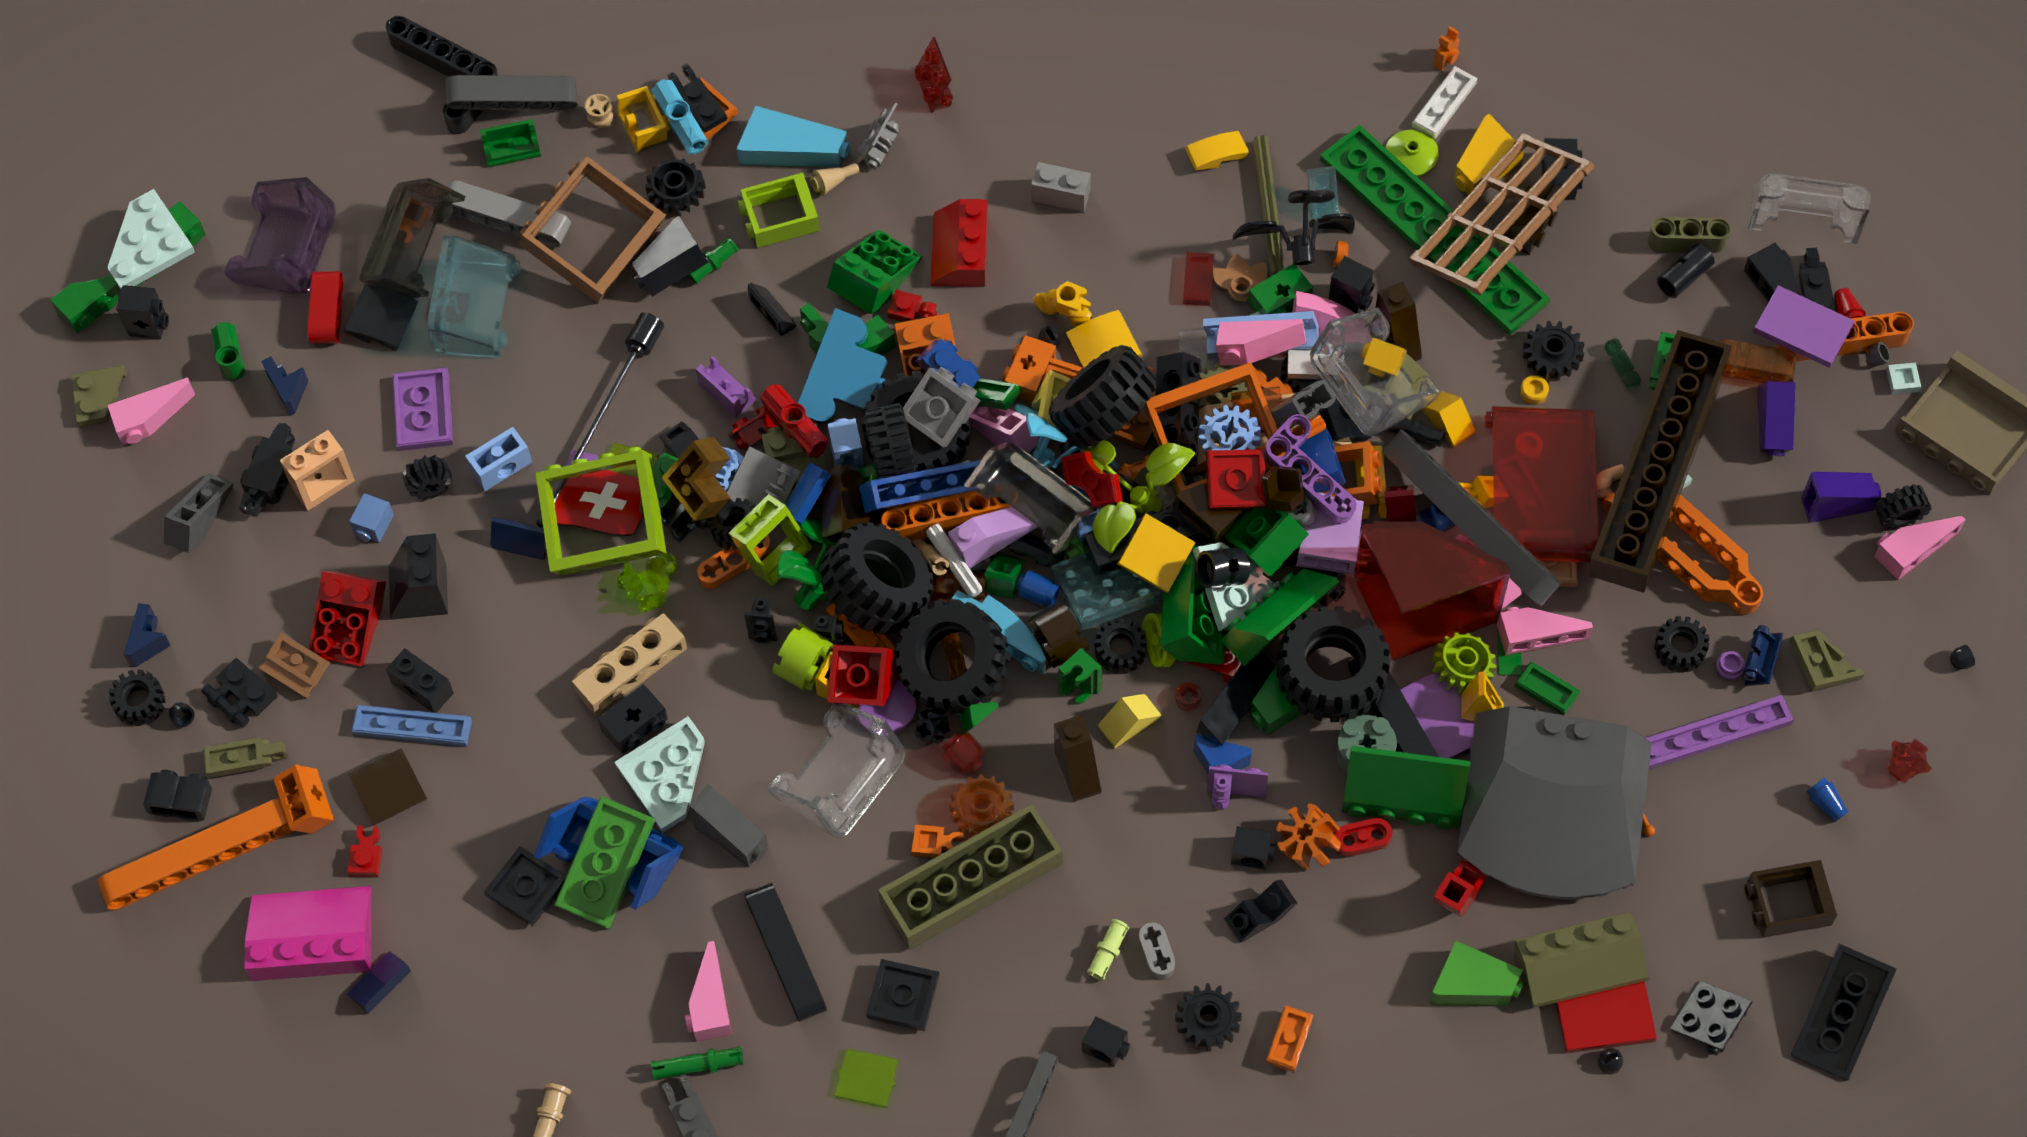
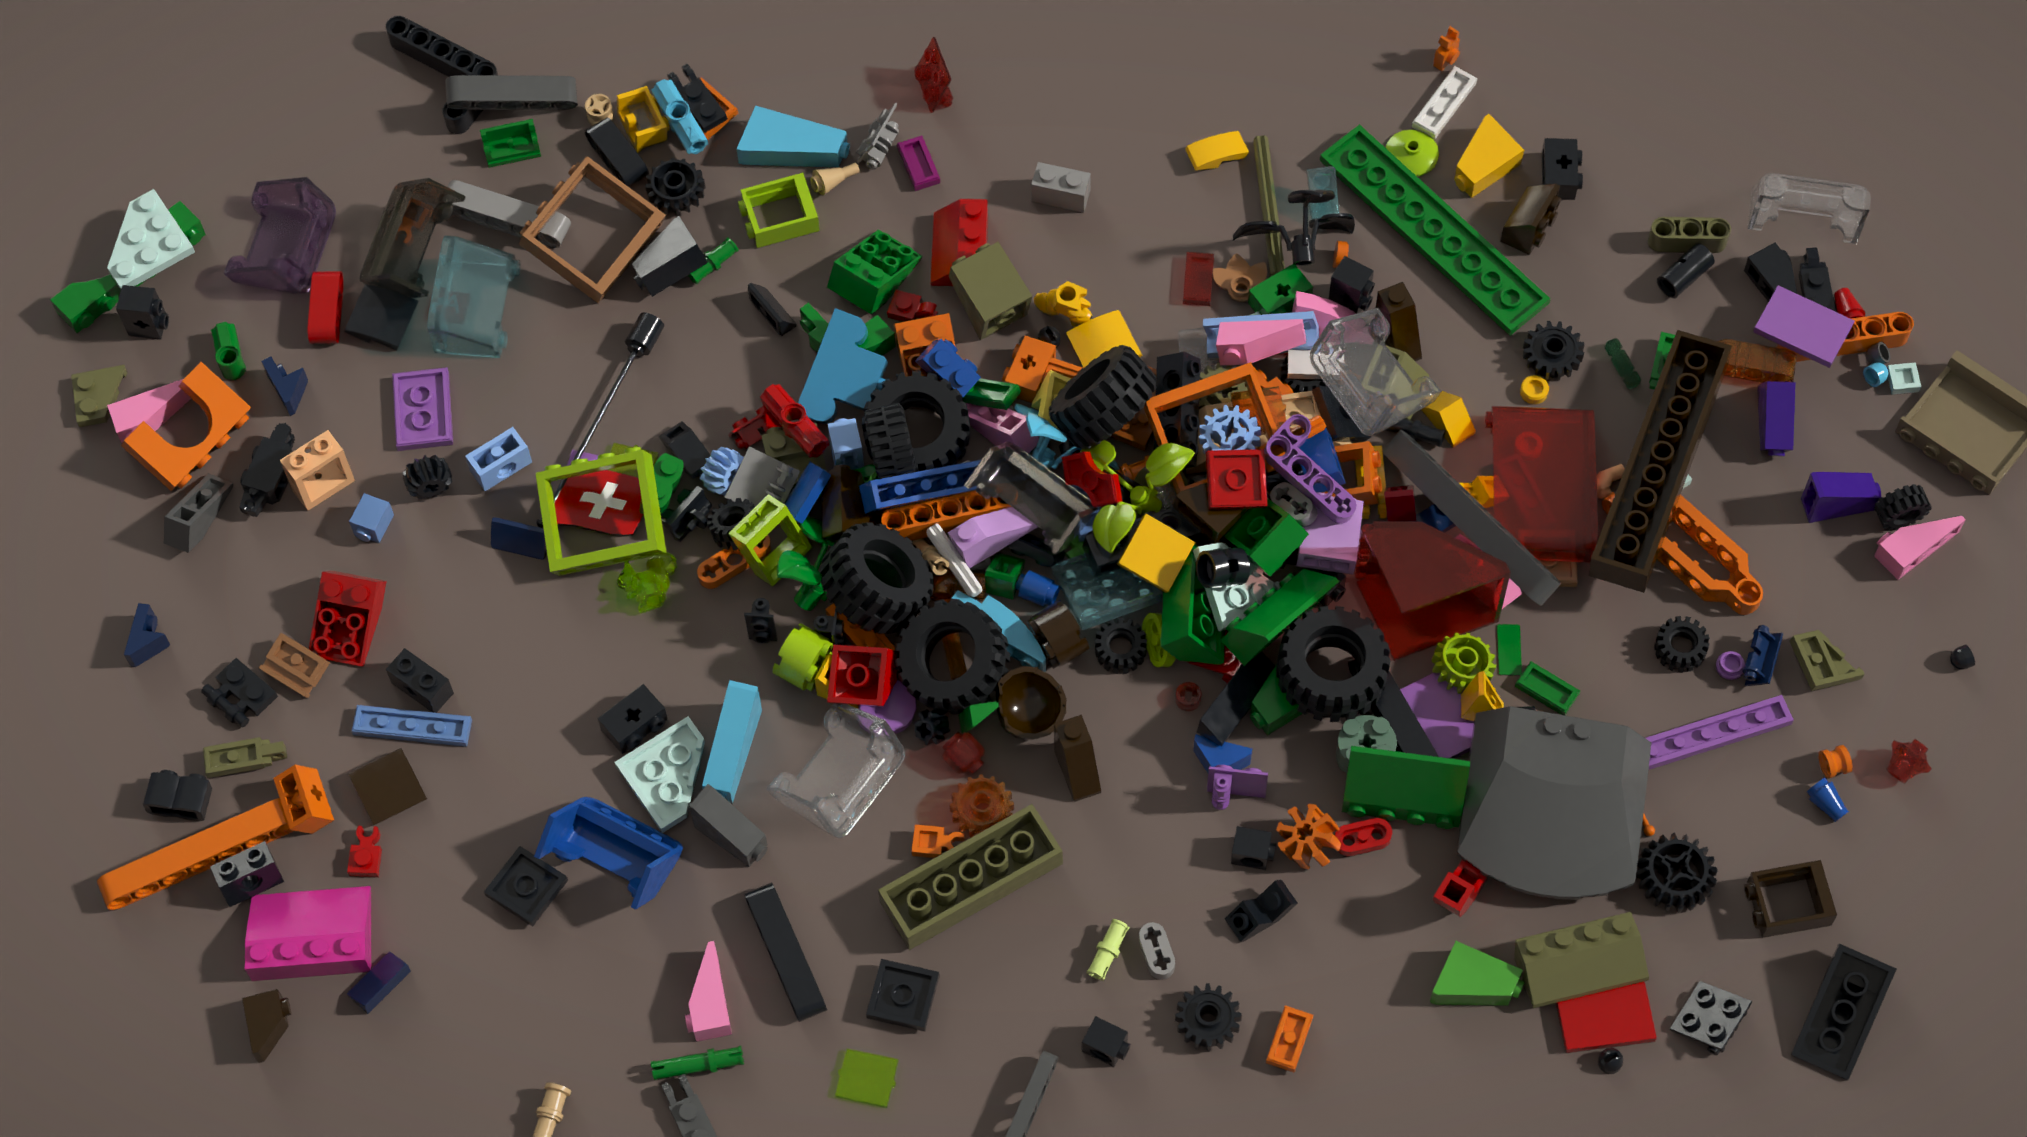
black tyre [108,669,166,726] -> none
black hinge [169,702,195,728] -> none
black slope [389,533,448,620] -> none
bright green tile [554,796,656,929] -> none
tan brick [572,613,687,717] -> none
pearl gold brick [662,437,731,521] -> none
medium lavender hinge [696,357,756,418] -> none
light grey plate [903,367,980,447] -> none
green hinge [1058,648,1102,705] -> none
light yellow slope [1098,694,1162,749] -> none
dark brown panel [1262,466,1305,512] -> none
dark grey brick [1271,380,1336,429] -> none
yellow brick [1361,338,1407,378] -> none
medium nougat door [1408,133,1595,295] -> none
bright pink slope [1496,607,1593,655] -> none
none -> orange arch [121,362,251,491]
none -> black brick [210,841,284,907]
none -> dark brown slope [242,989,291,1063]
none -> black beam [584,117,649,187]
none -> medium azure slope [702,680,762,804]
none -> magenta tile [897,135,940,191]
none -> olive slope [949,242,1032,340]
none -> dark brown cylinder [996,666,1067,740]
none -> black gear [1636,832,1718,913]
none -> orange wheel [1818,745,1853,779]
none -> medium azure hinge [1863,362,1888,387]

